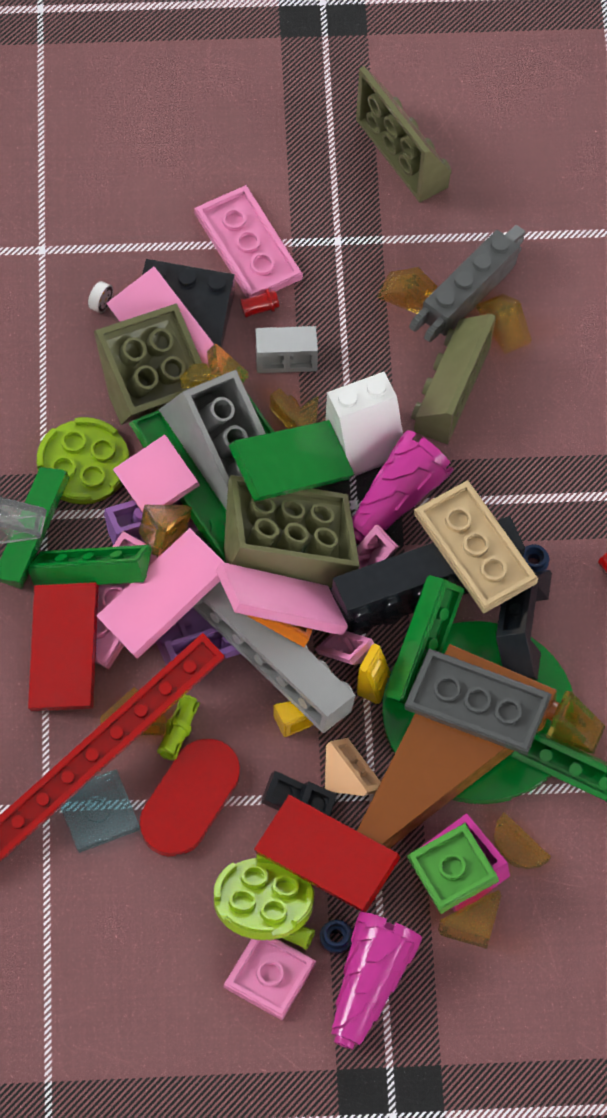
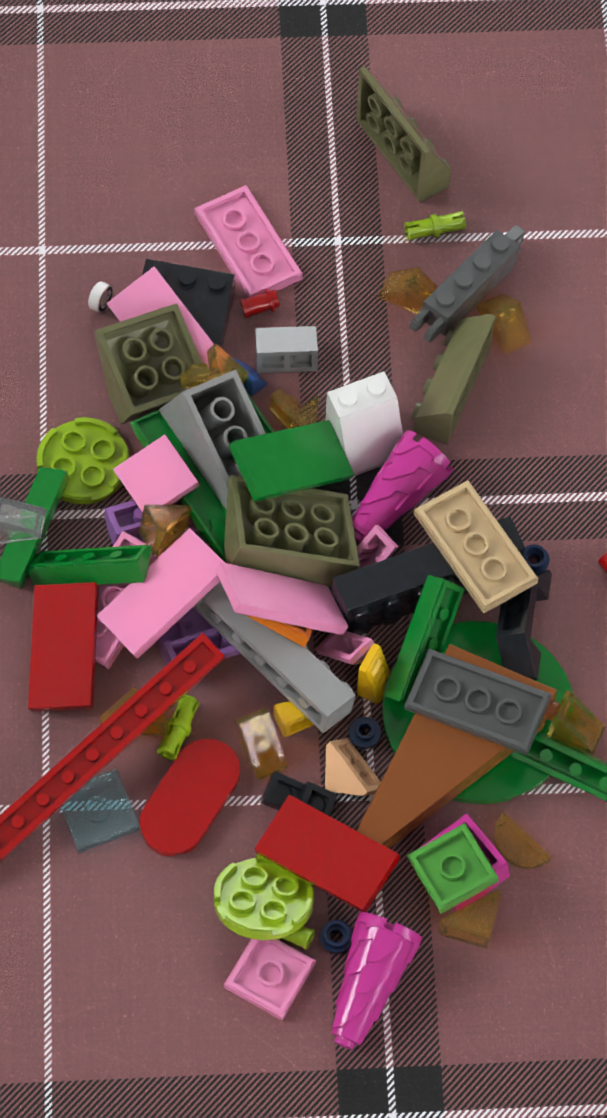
none -> blue slope [232,359,267,396]
none -> clear yellow slope [236,707,288,780]
none -> dark blue plate [349,717,381,749]
none -> lime pin [404,211,466,241]

